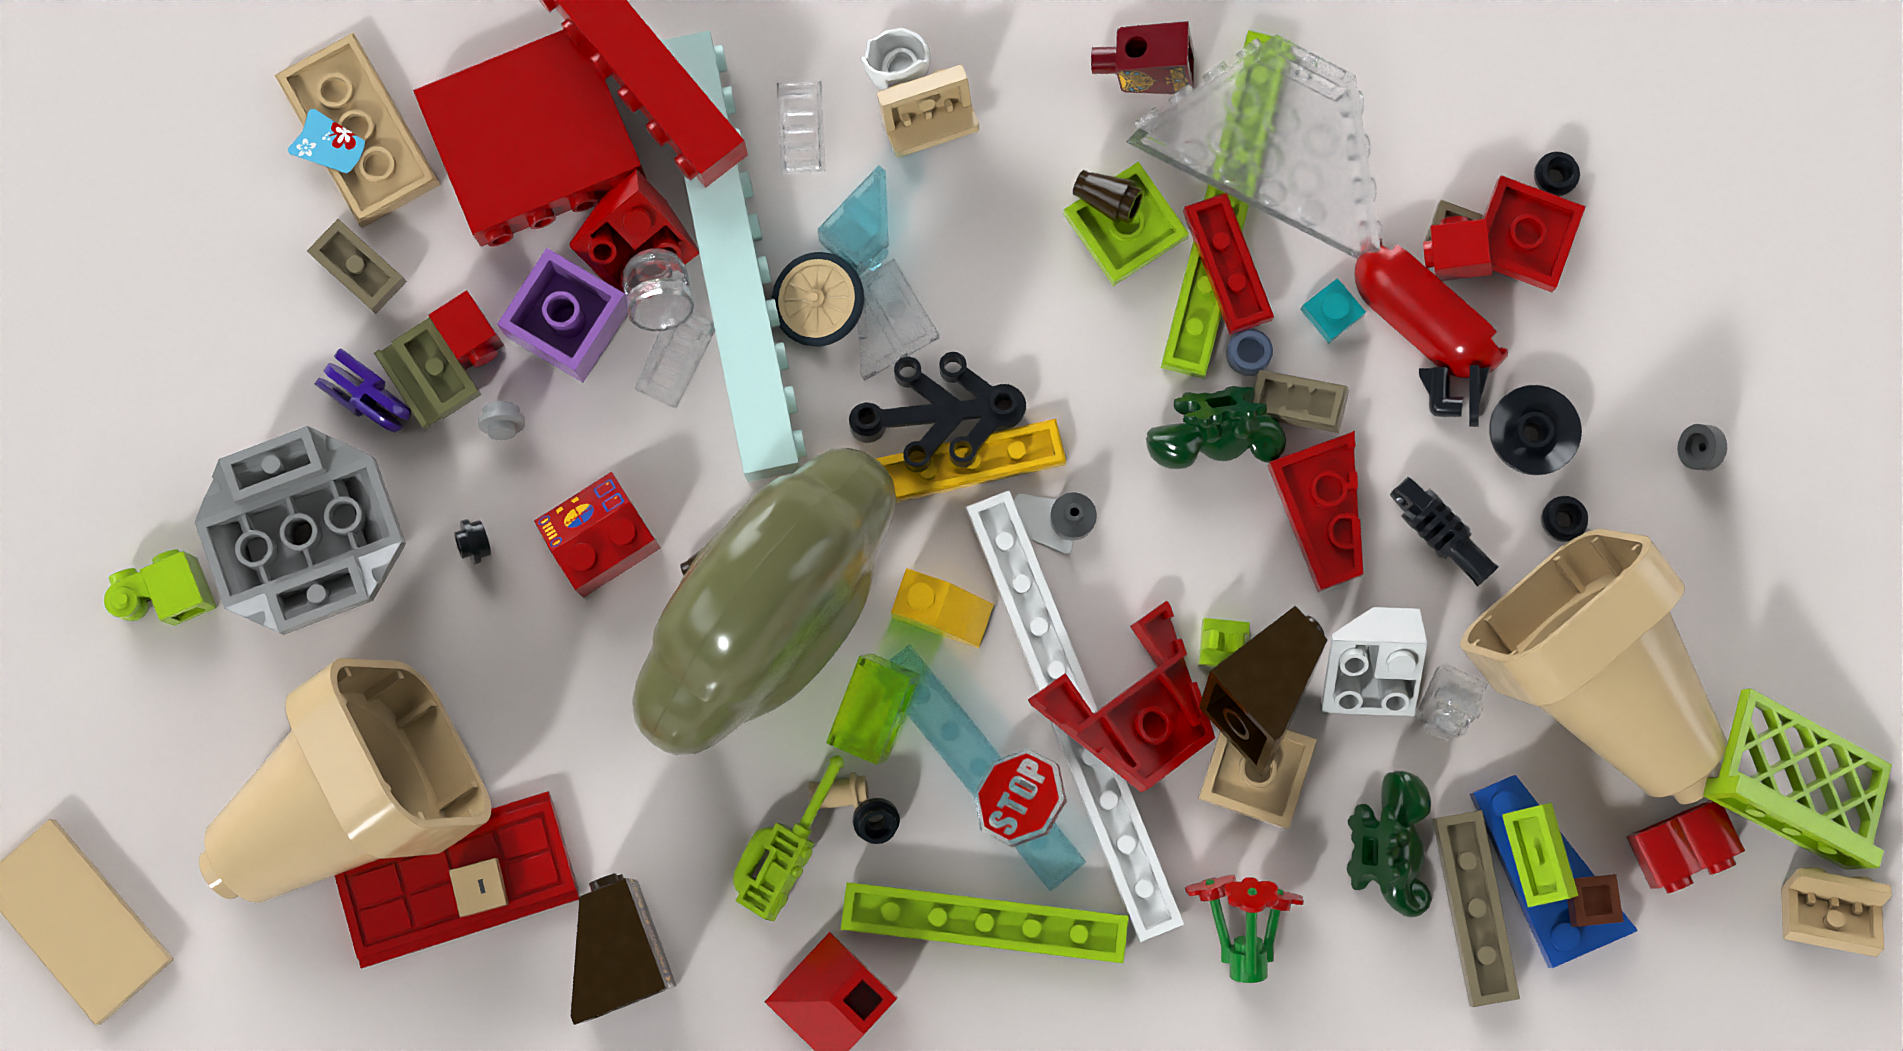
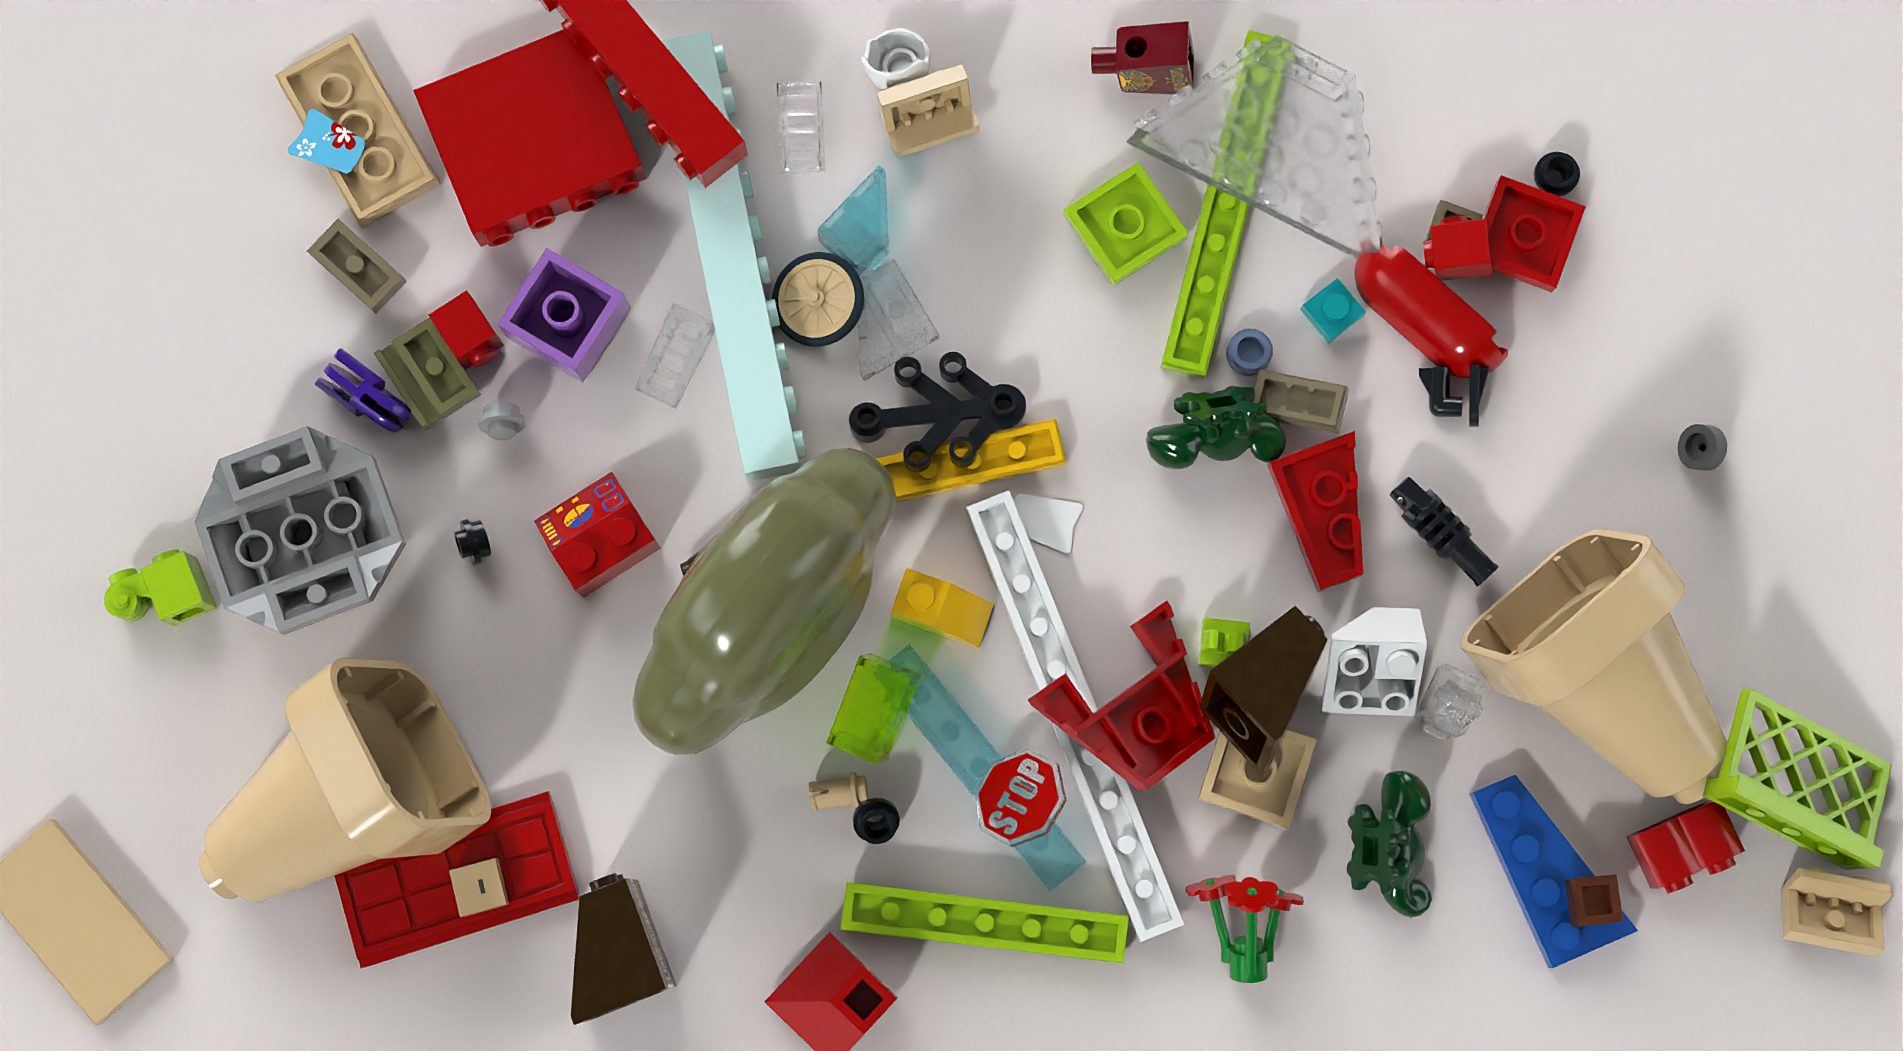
red slope [569,169,699,309] -> none
clear helmet [623,248,694,331] -> none
lime piece [733,755,844,921] -> none
dark grey tile [1050,492,1097,541] -> none
dark brown cone [1073,170,1144,224] -> none
red tile [1183,192,1274,335] -> none
dark tan plate [1432,810,1520,1007] -> none
black dish [1489,385,1582,476] -> none
lime plate [1502,802,1578,907] -> none
black plate [1541,496,1588,542] -> none

